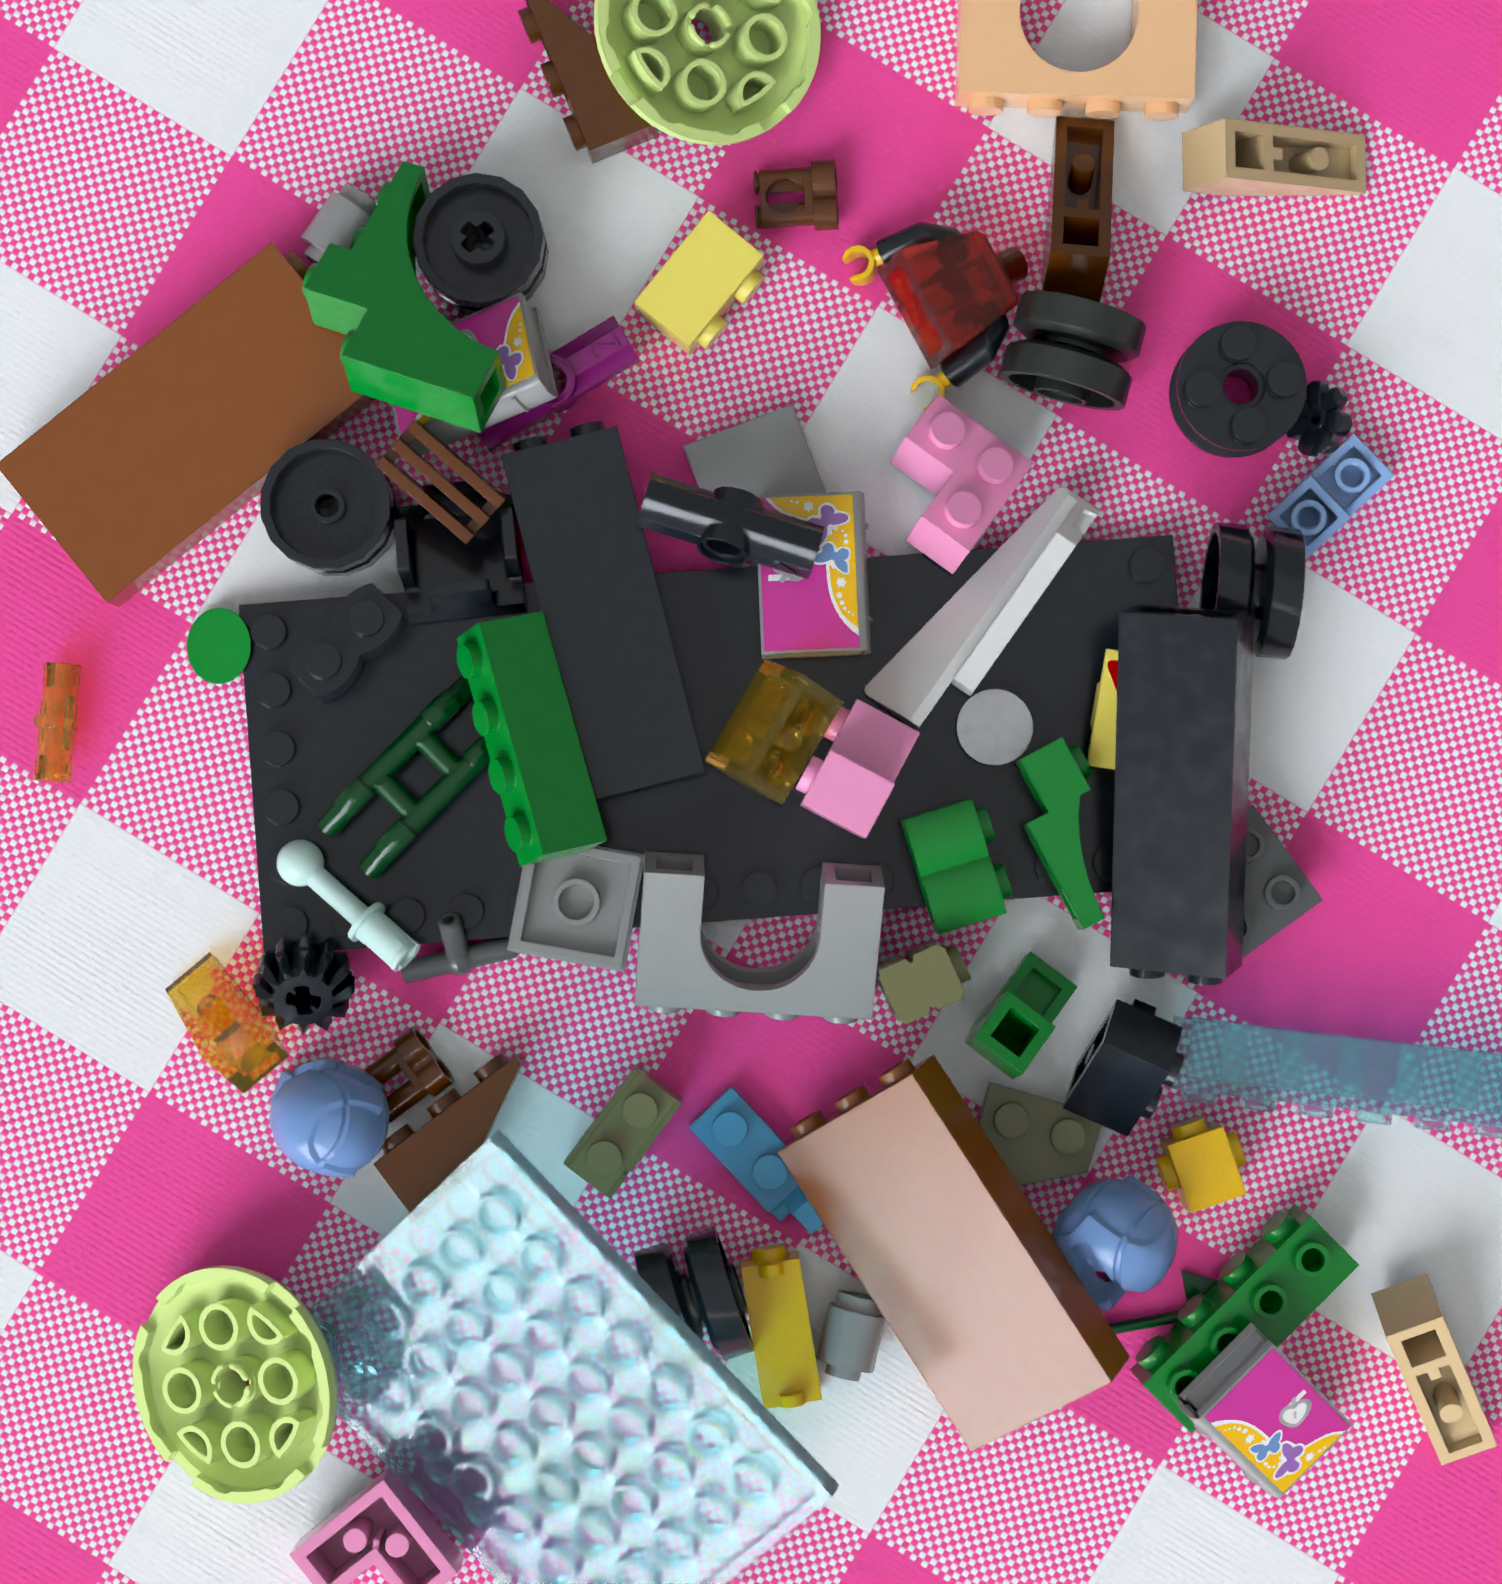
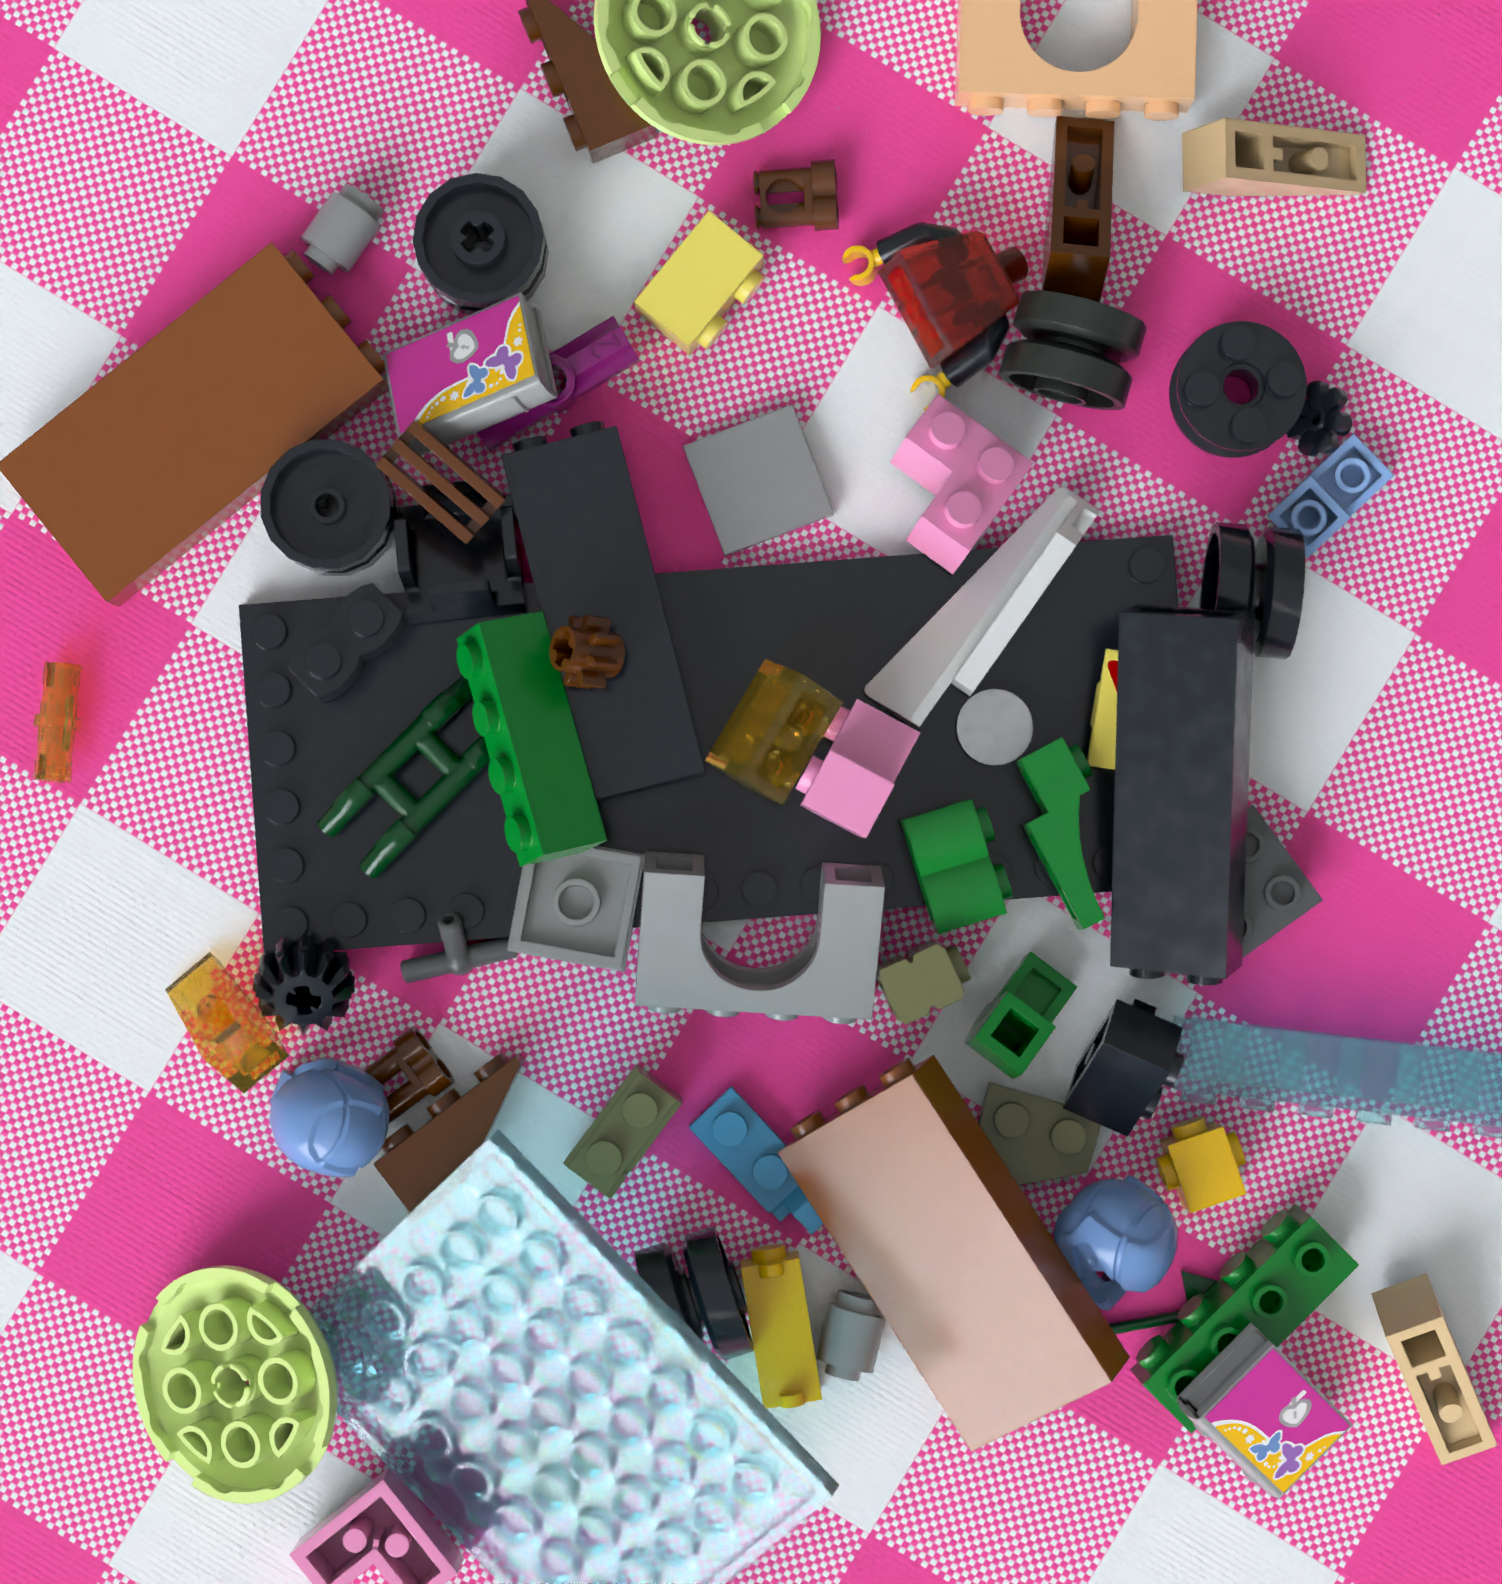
green sticker [187,608,251,684] -> none
light aqua pin [277,839,421,972] -> none
green arch [303,161,507,433] -> none
black piece [636,473,824,579] -> none
piece [756,491,873,659] -> none
none -> reddish brown gear [549,615,625,689]

